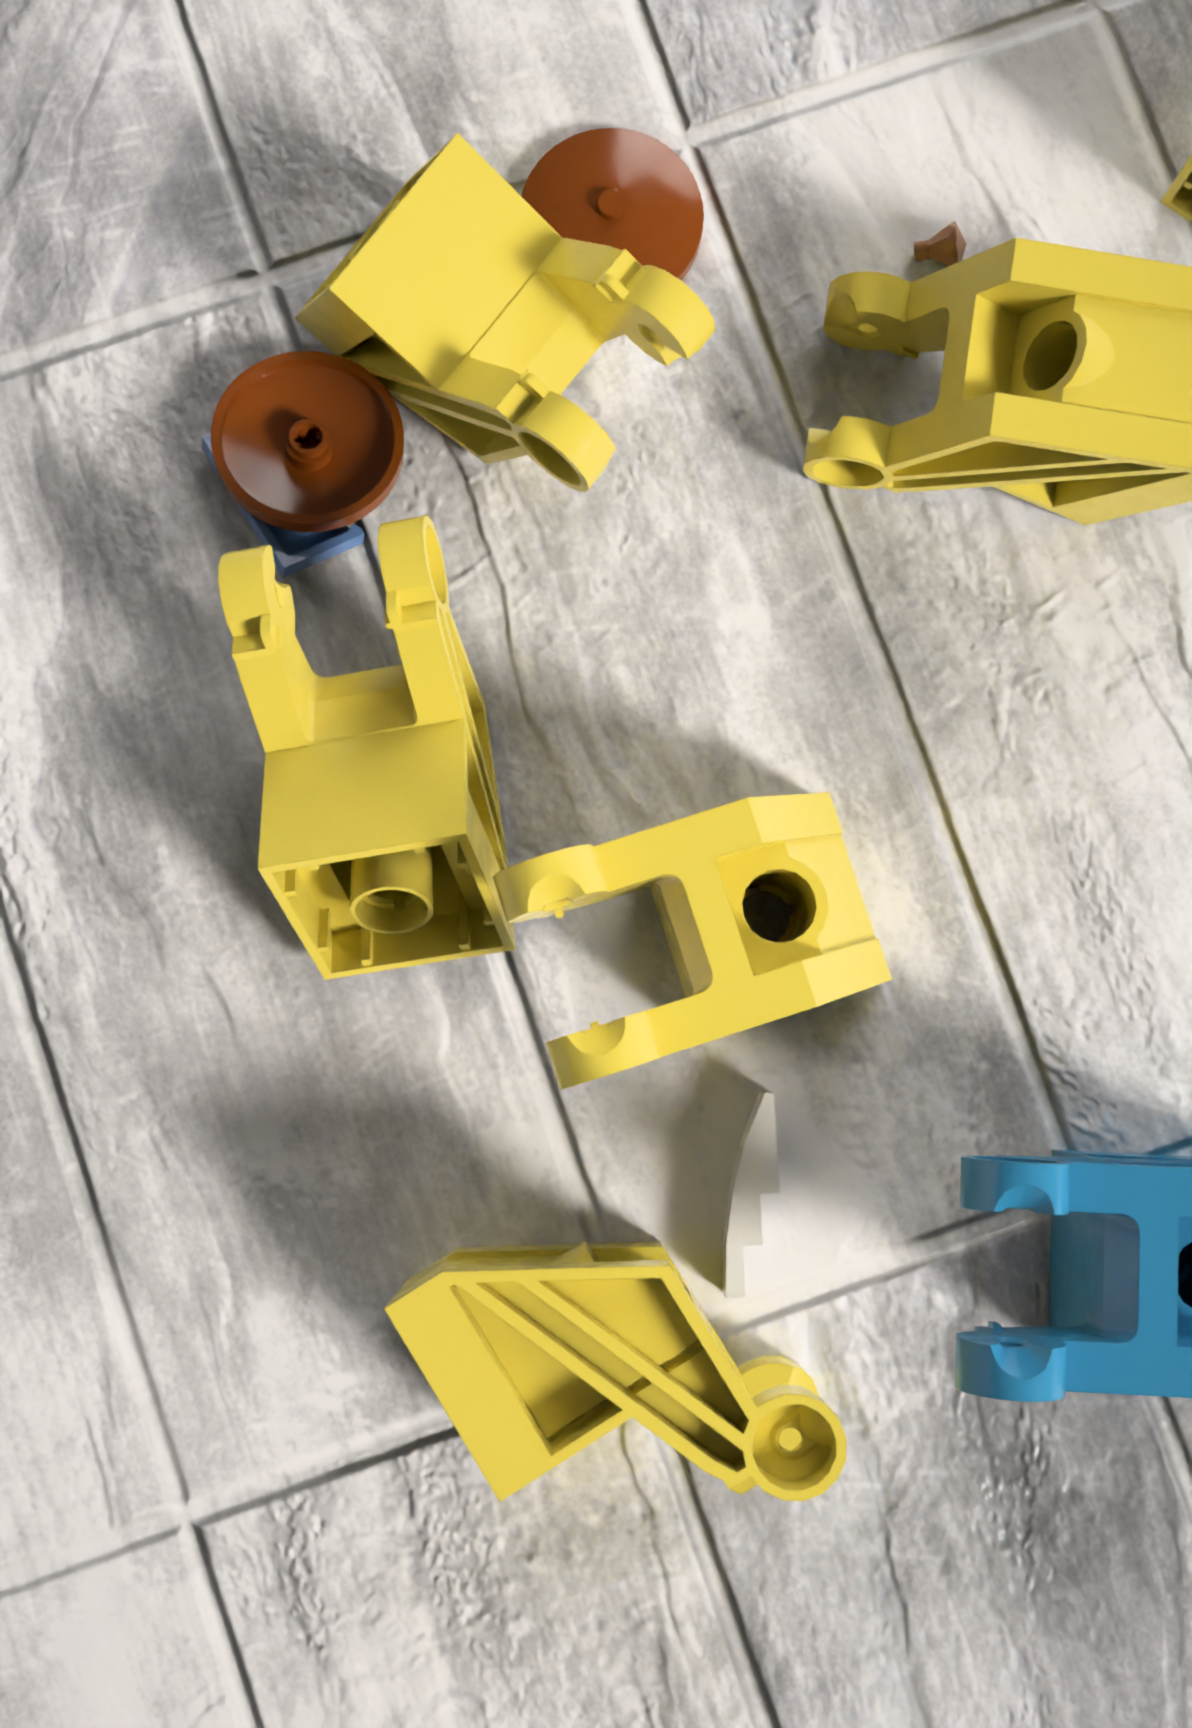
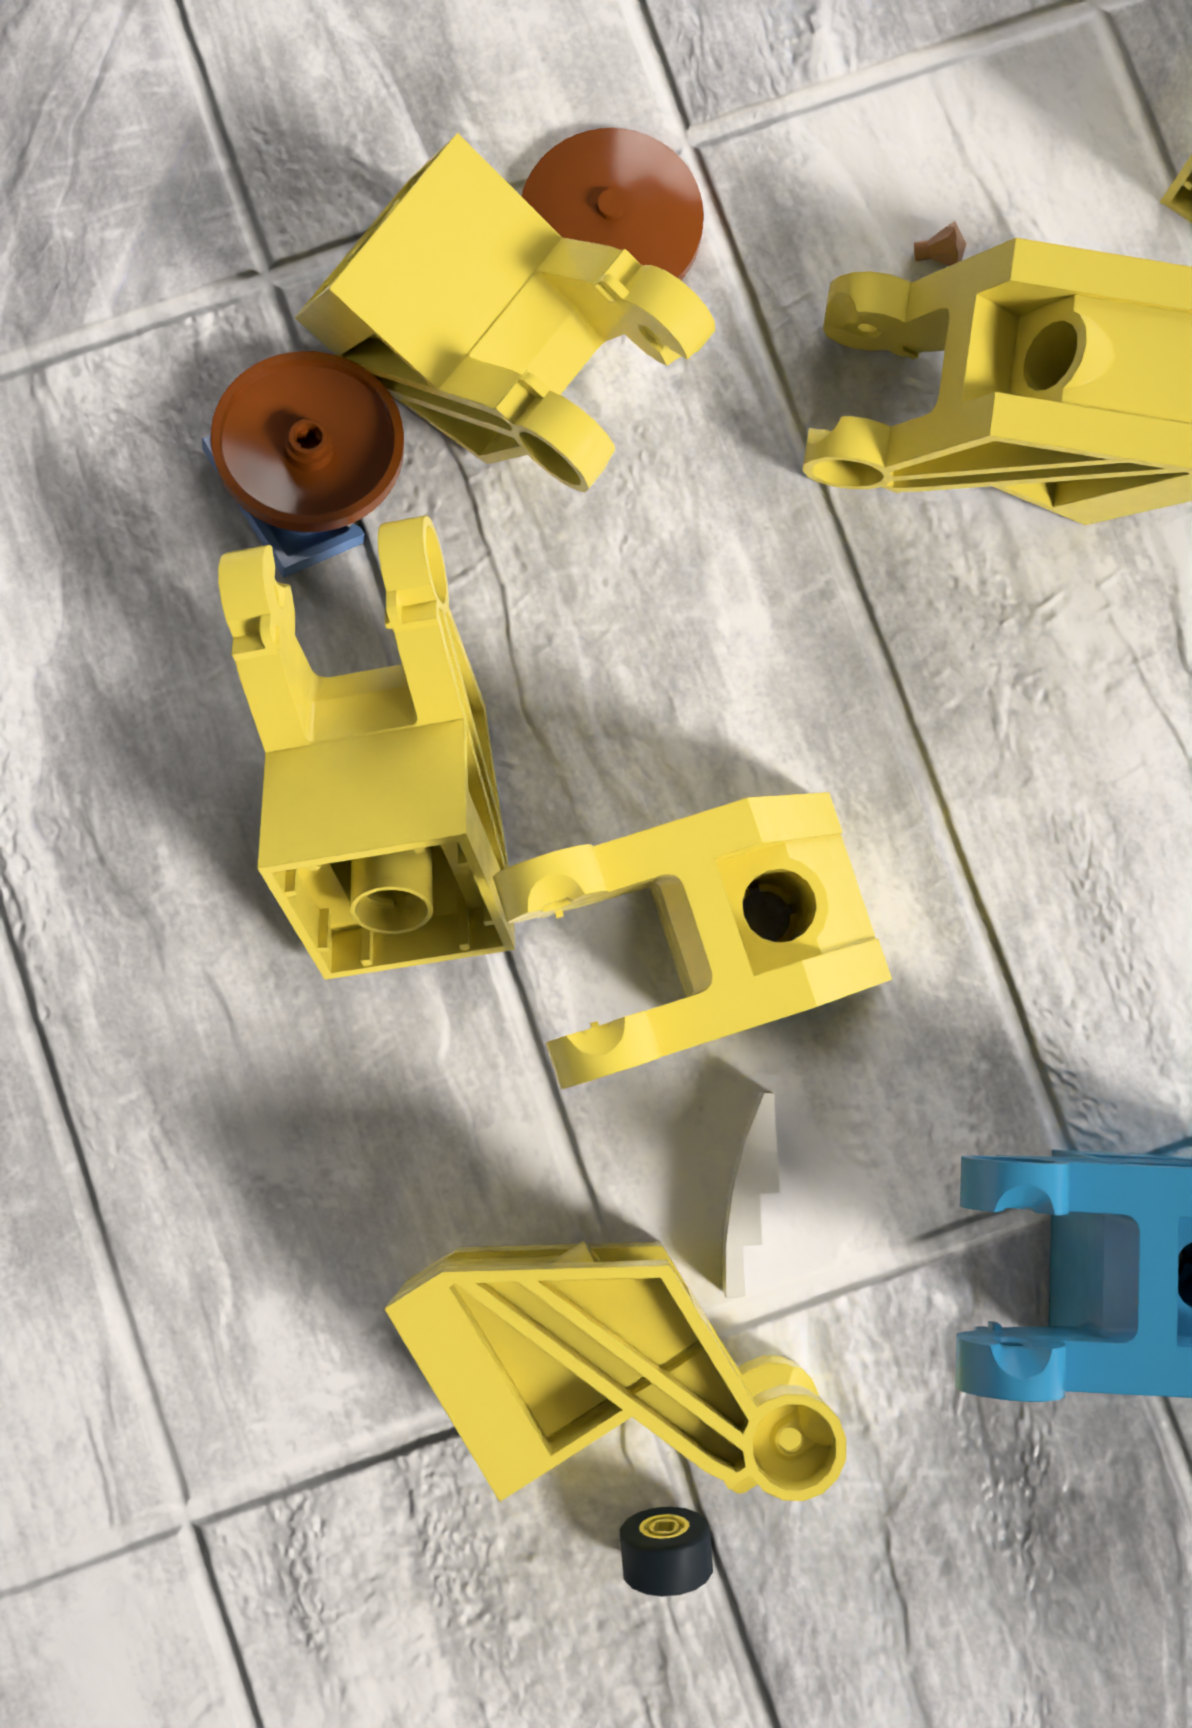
none -> black wheel [620,1506,713,1597]

